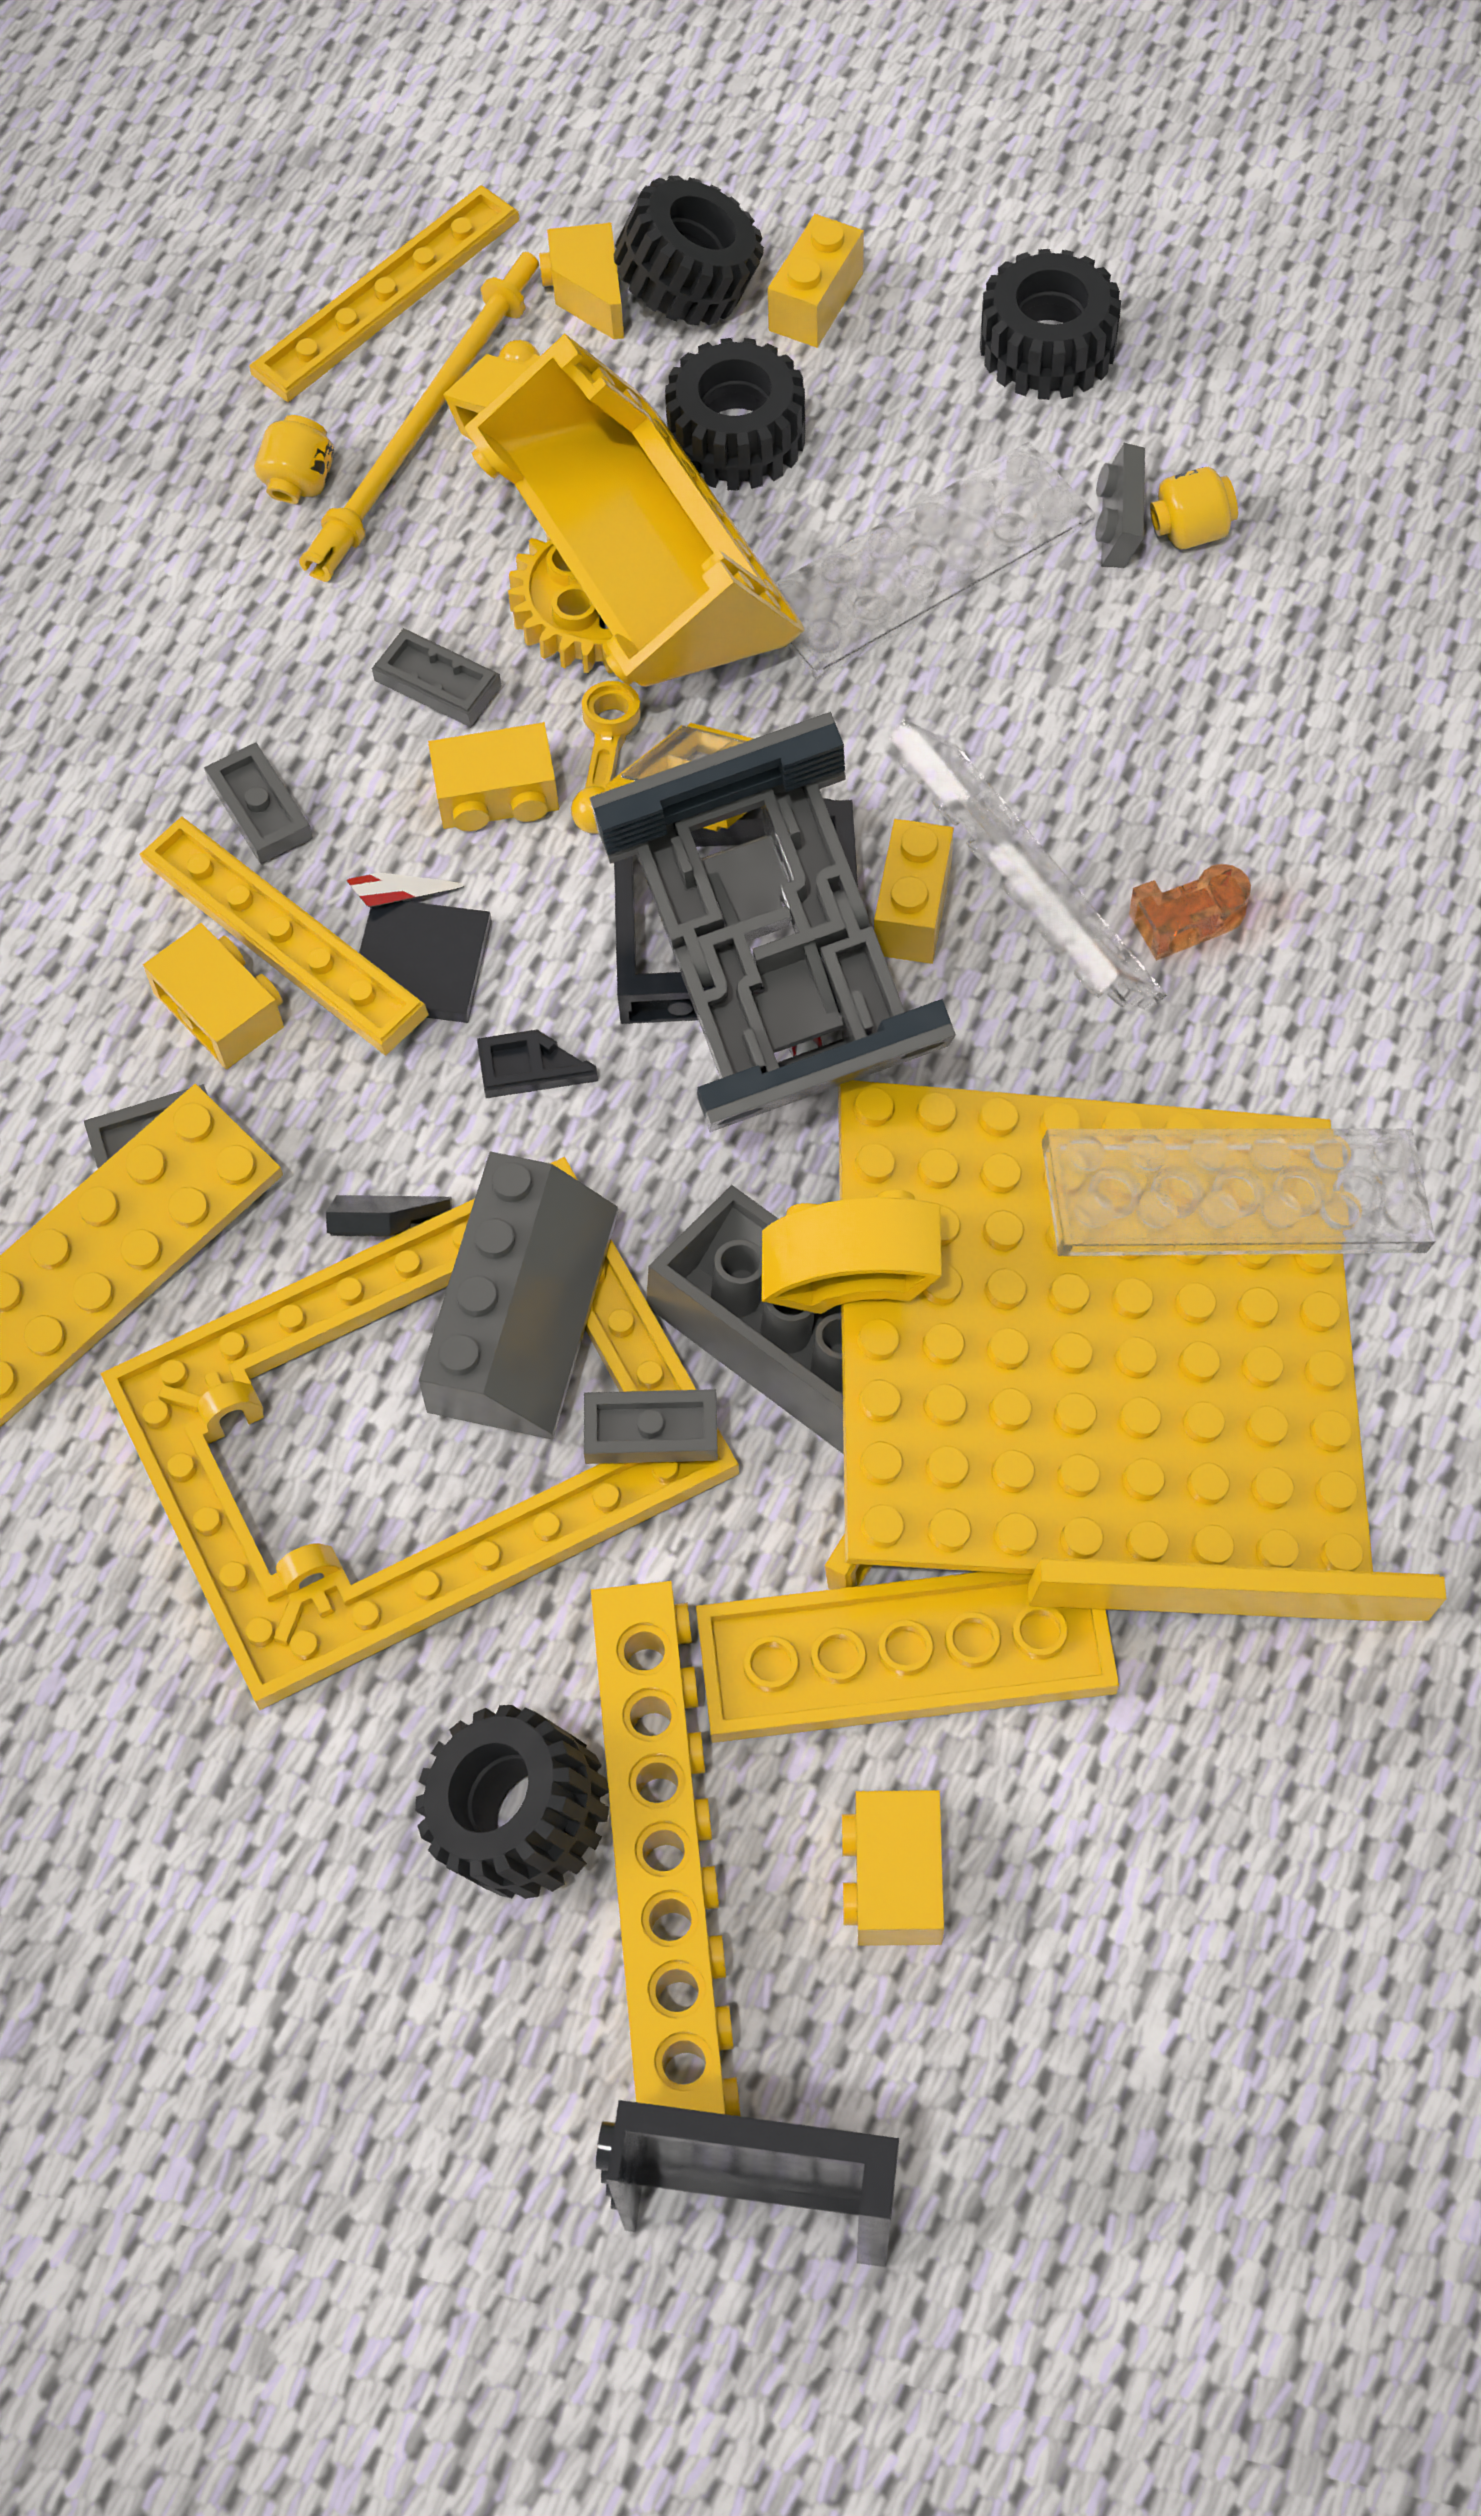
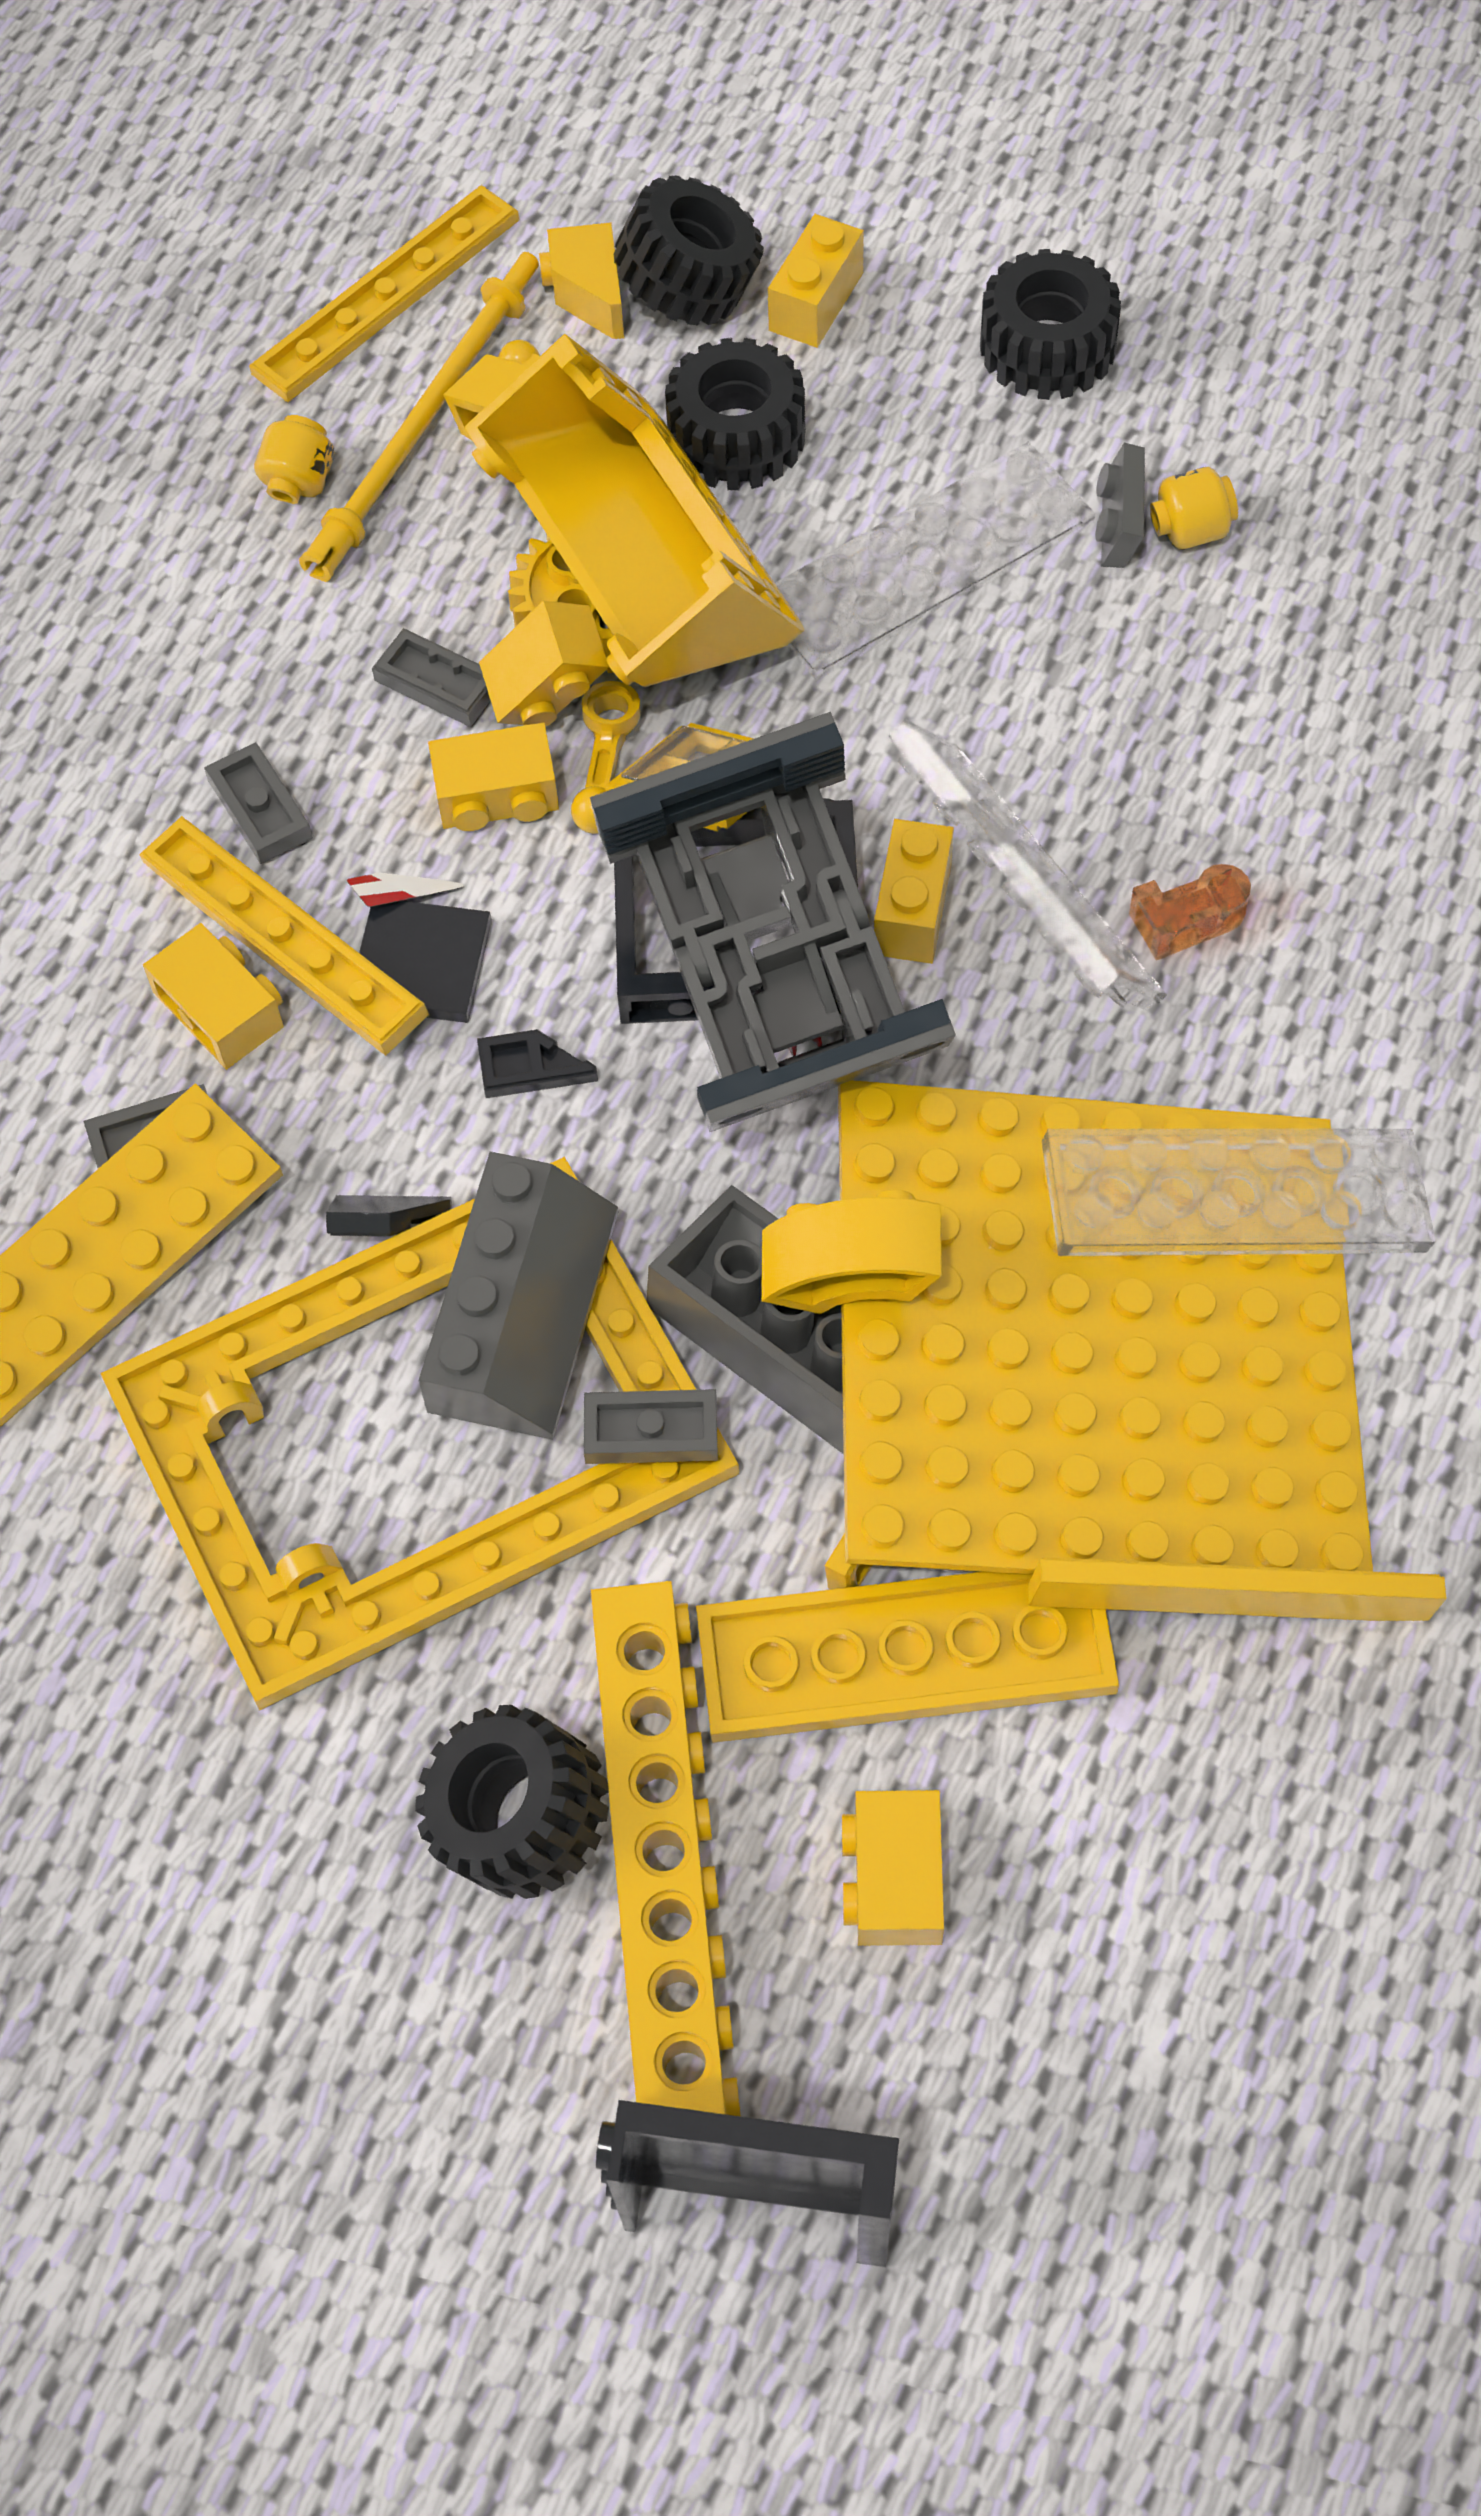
none -> yellow brick [479,600,609,727]

